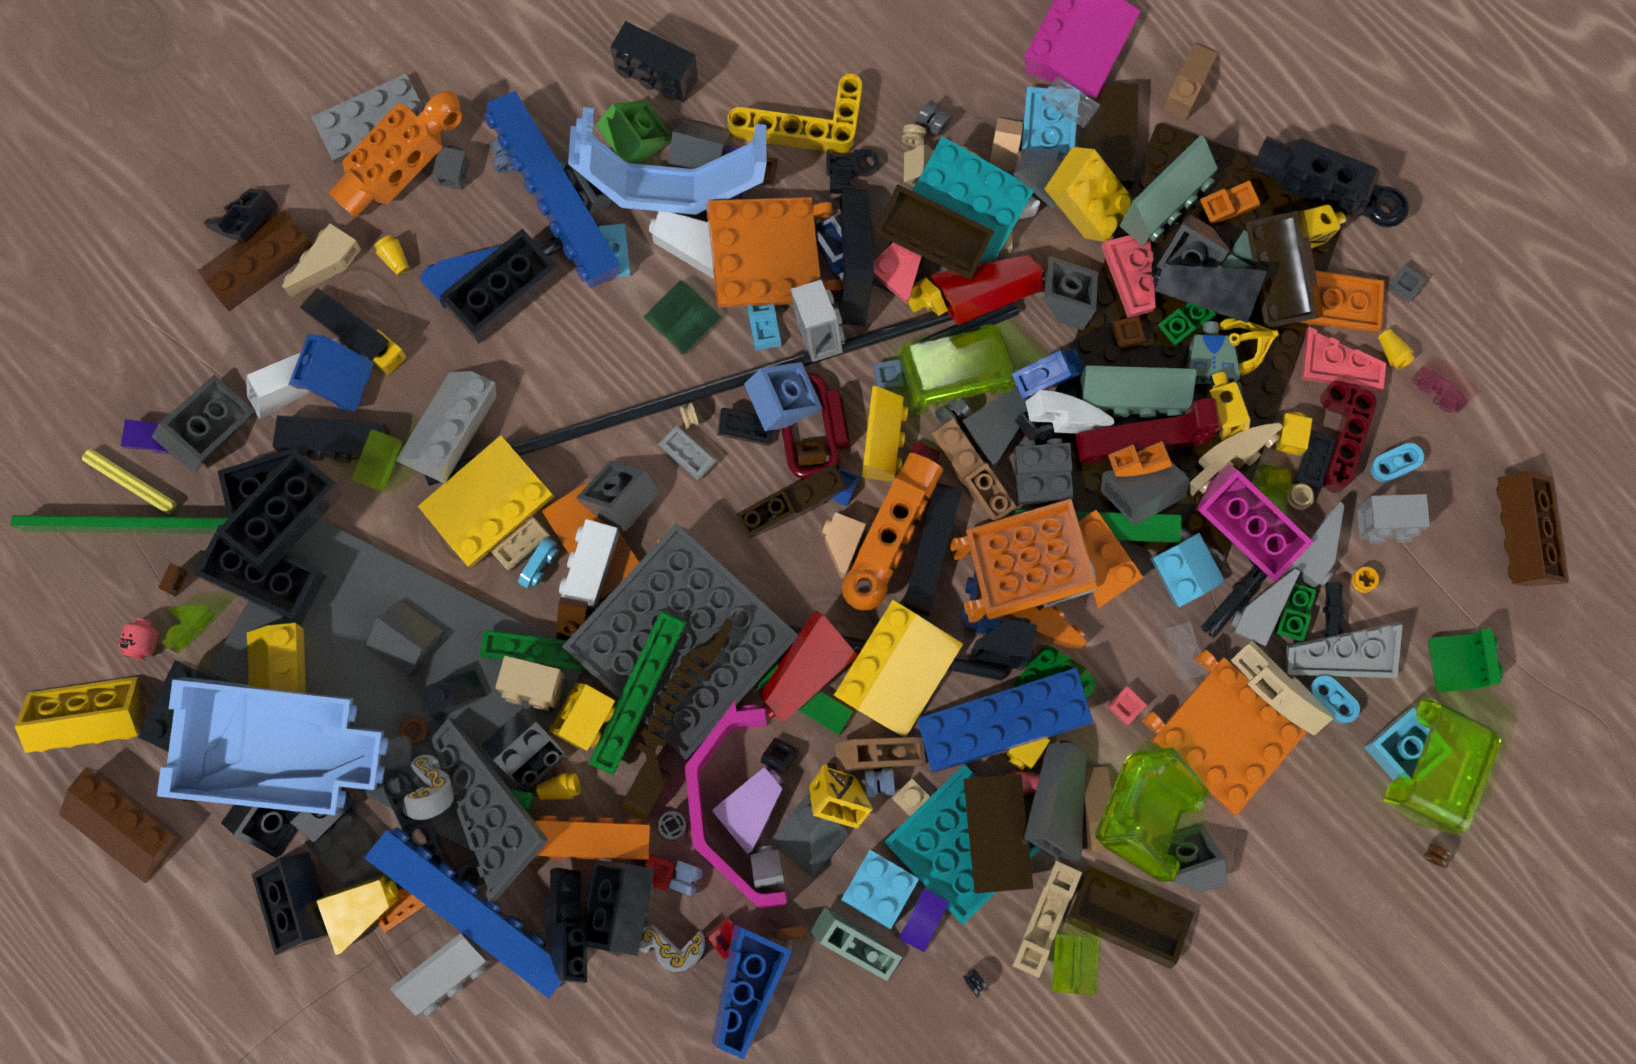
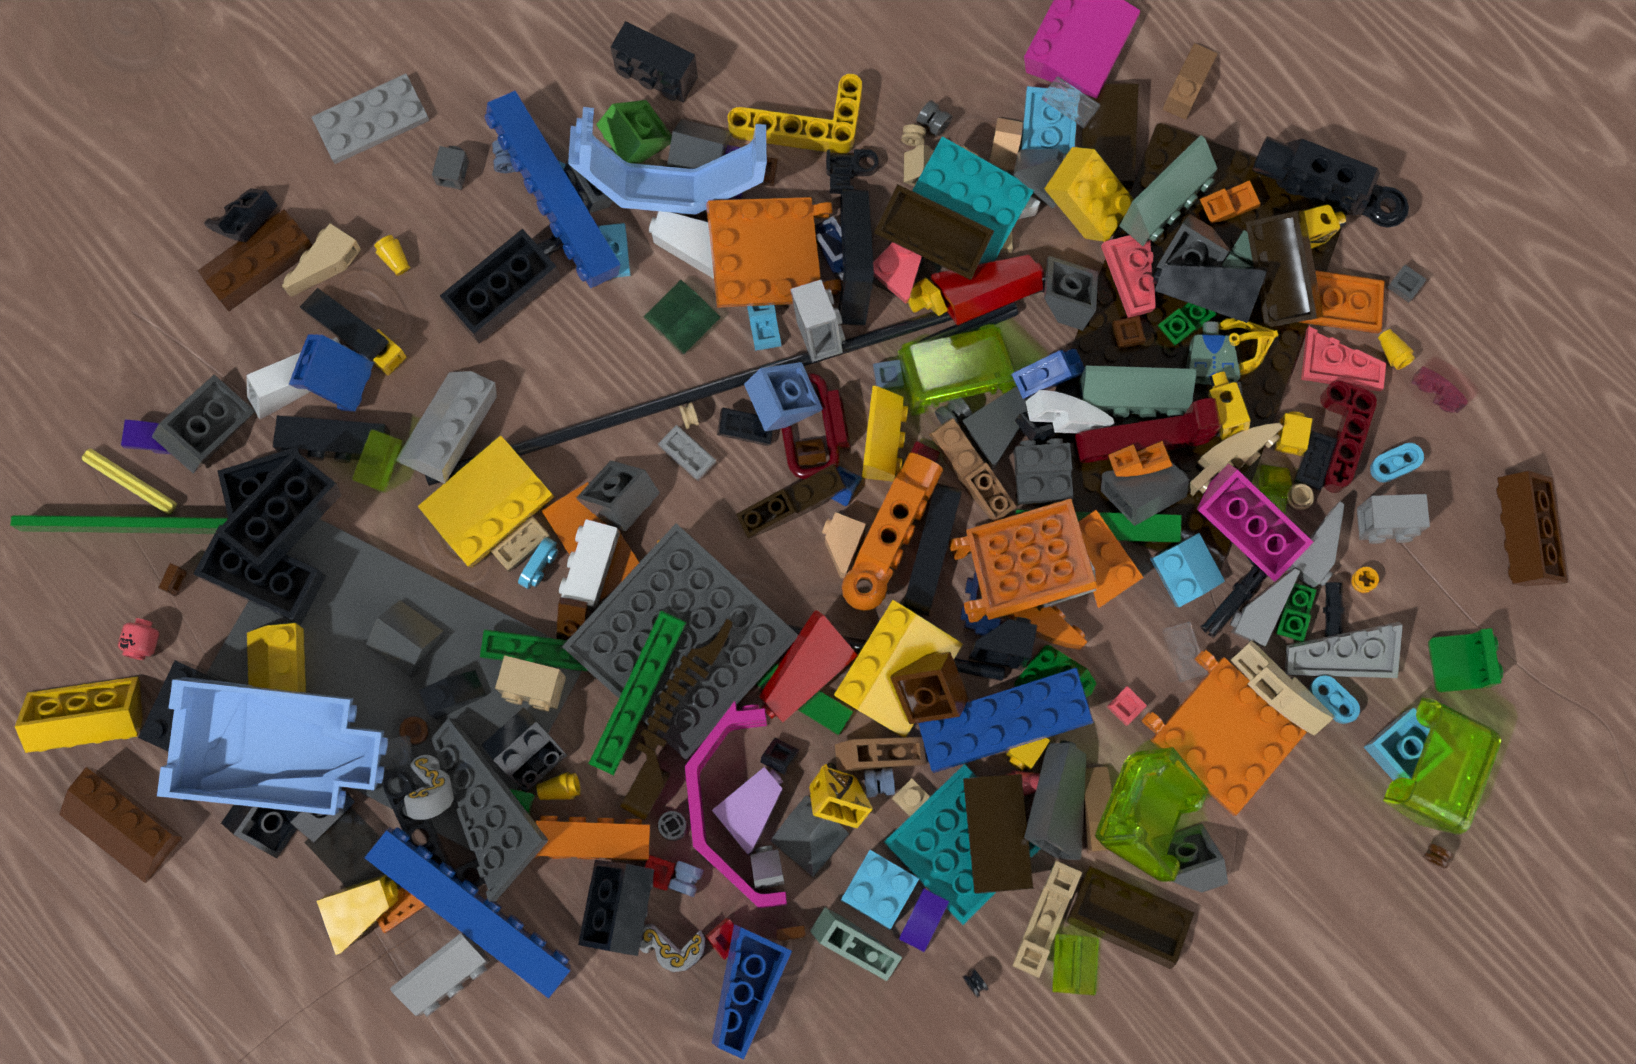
clear neon green slope [162,605,217,654] -> none
black slope [252,852,329,956] -> none
orange brick [328,91,462,218] -> none
blue slope [419,247,499,309] -> none
black slope [544,867,587,983] -> none
yellow brick [548,683,615,751] -> none
none -> reddish brown slope [890,652,969,724]

